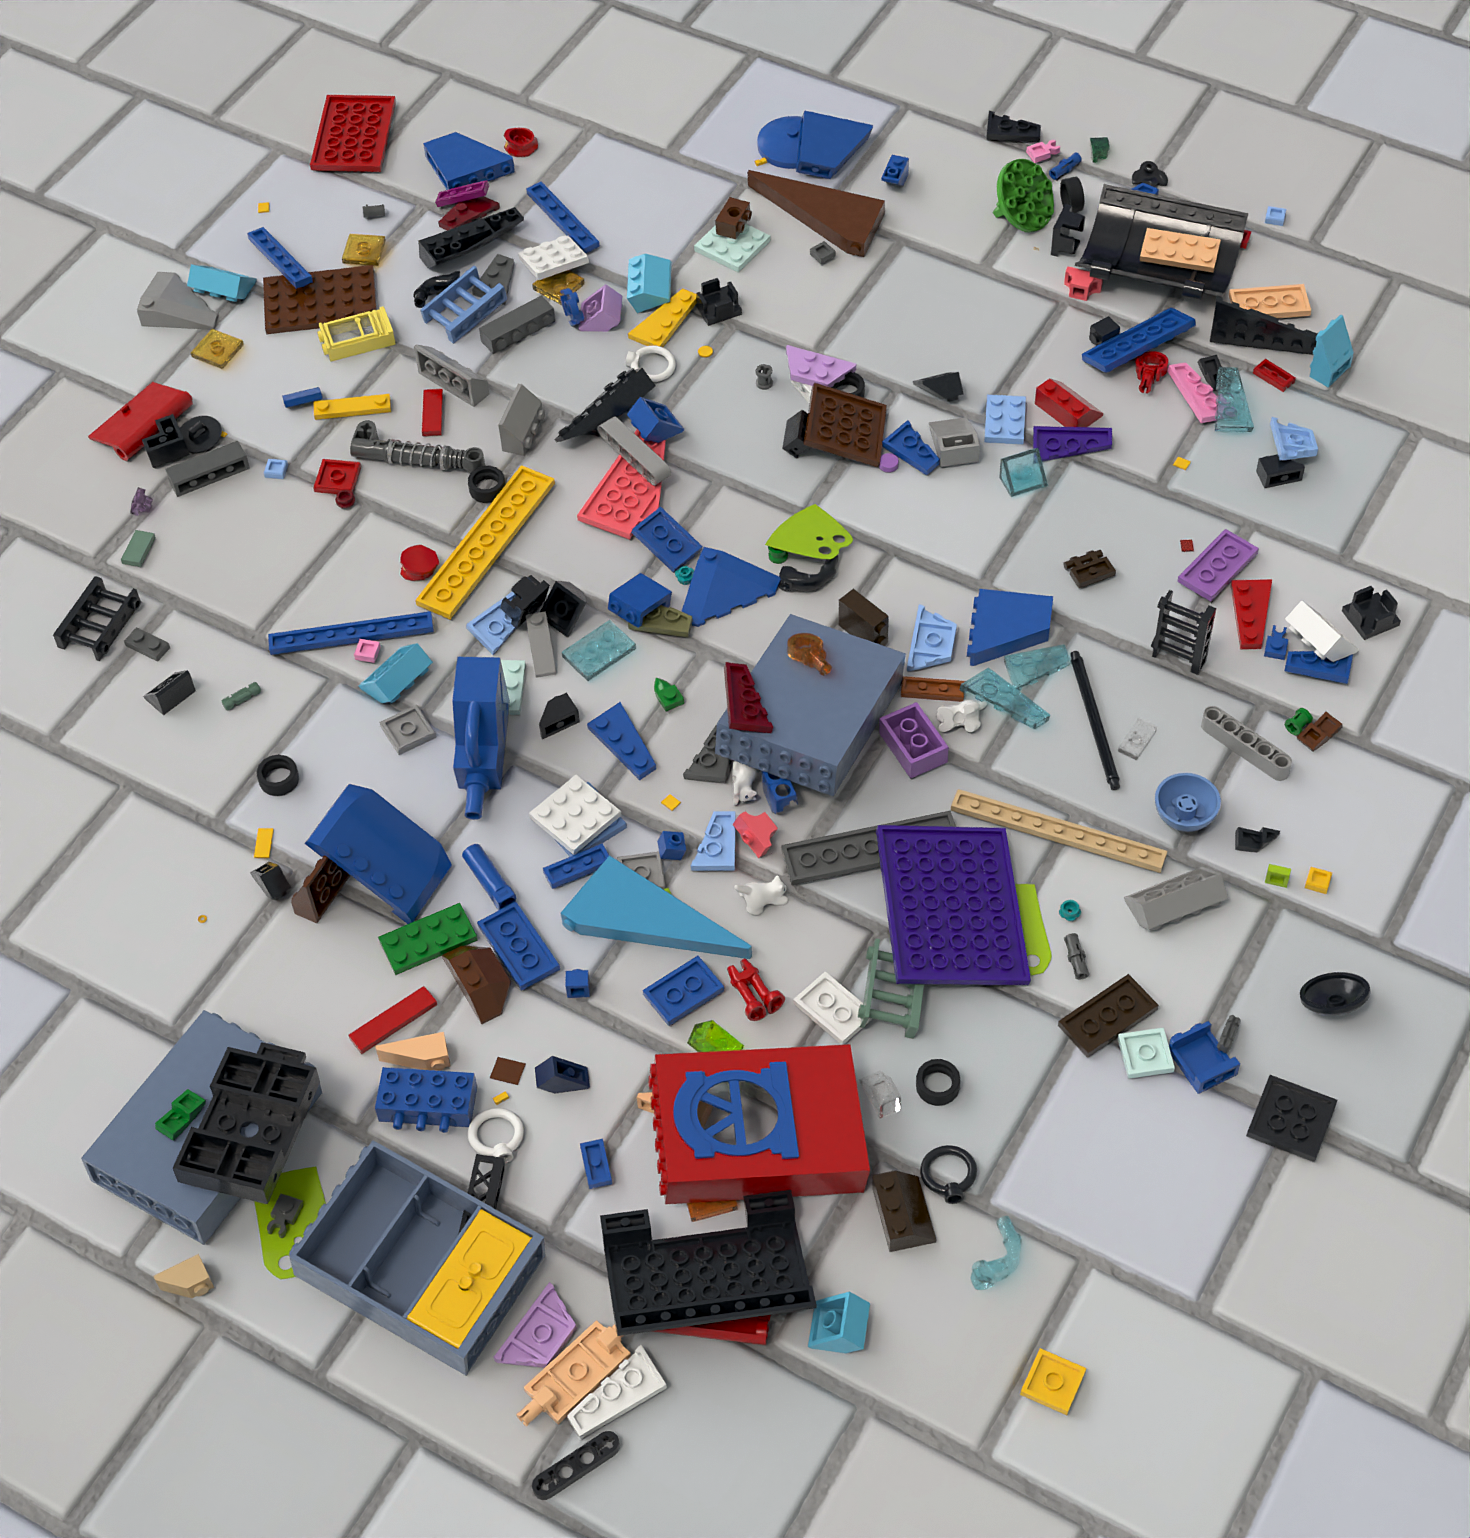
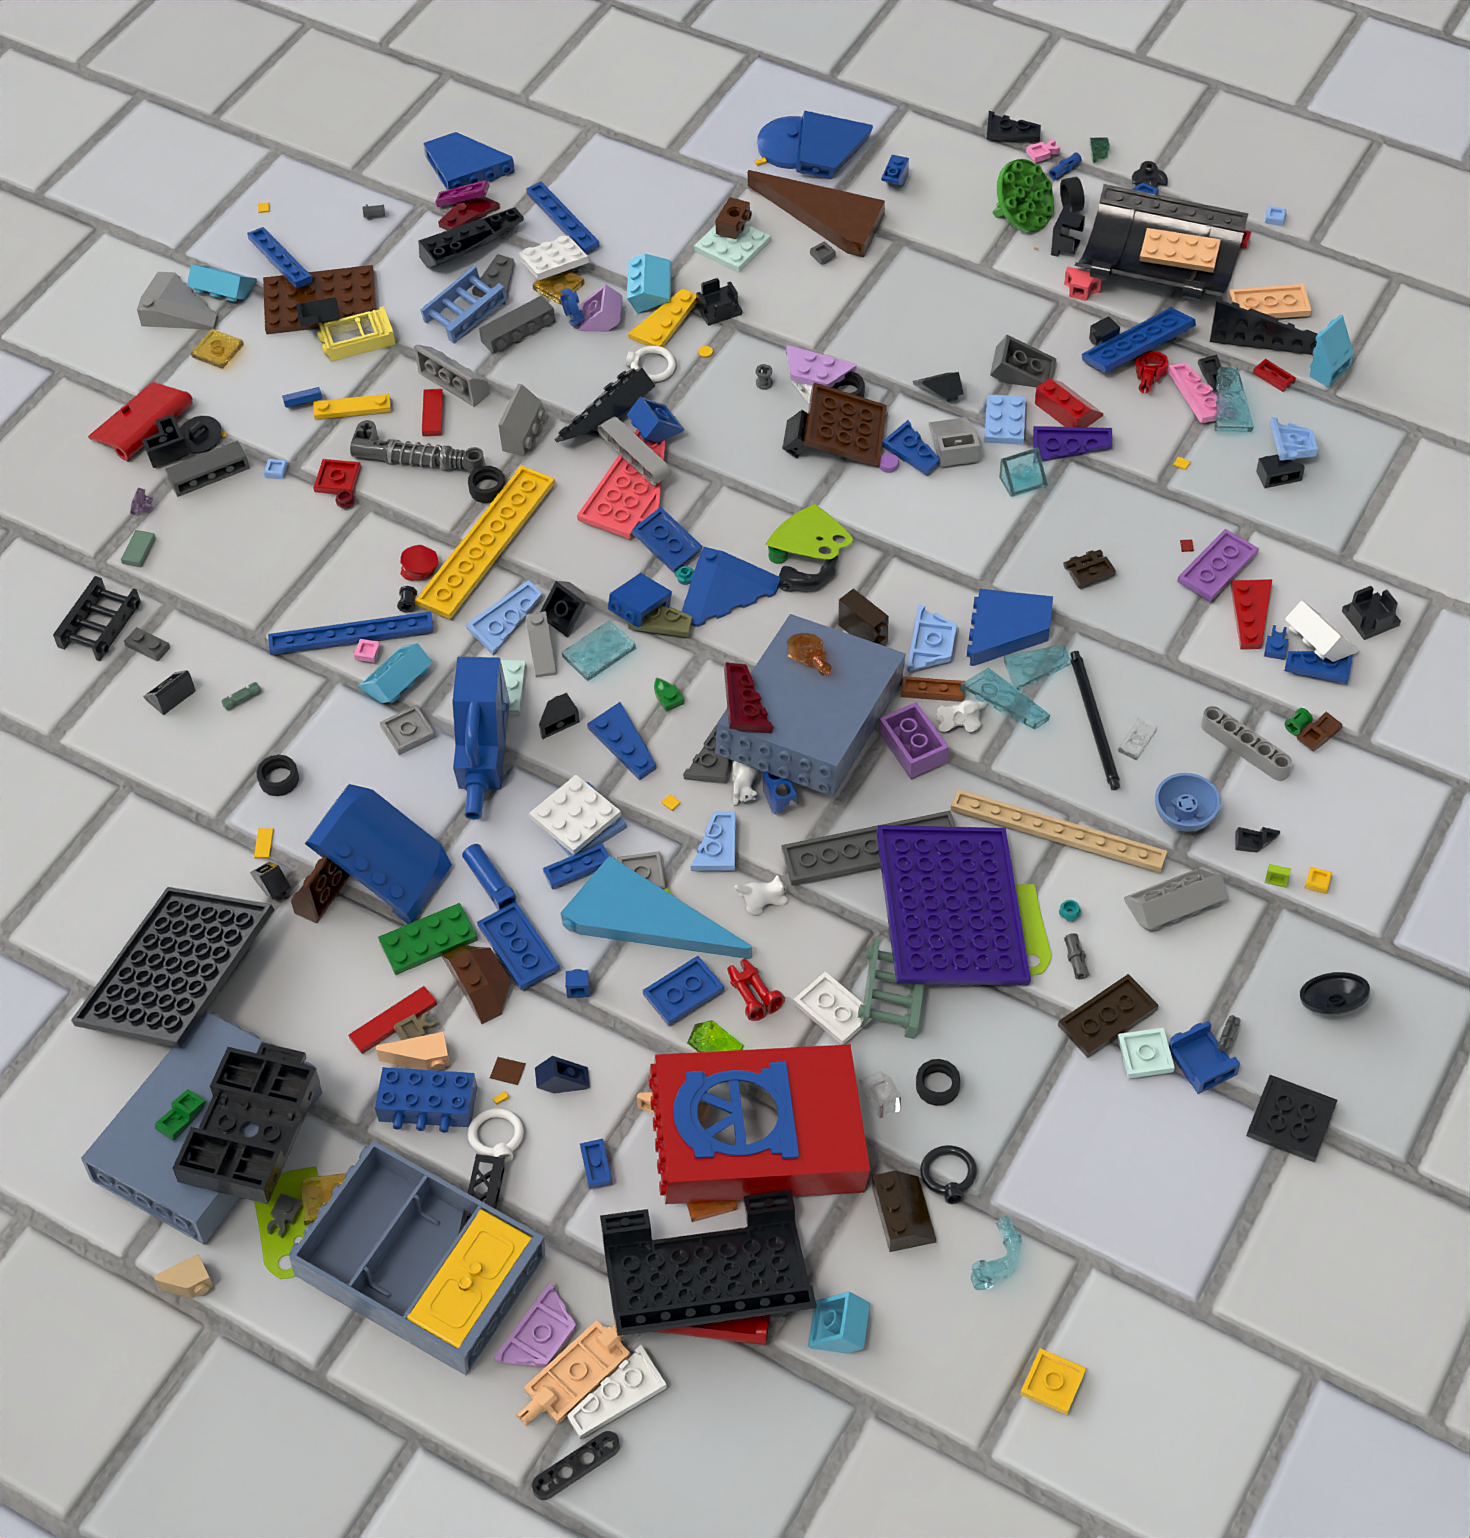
red plate [310,95,396,172] -> none
clear yellow plate [342,234,386,266] -> none
black piece [413,271,460,308] -> none
black panel [500,575,550,629] -> none
red hat [503,127,538,157] -> none
blue plate [657,831,686,860] -> none
coral brick [733,811,778,858] -> none
black fence [1151,590,1217,675] -> none
none -> black plate [71,887,274,1048]
none -> black panel [296,297,340,326]
none -> clear yellow plate [301,1173,346,1225]
none -> dark tan plate [393,1011,436,1040]
none -> black bush [397,586,417,613]
none -> dark grey slope [990,335,1056,387]

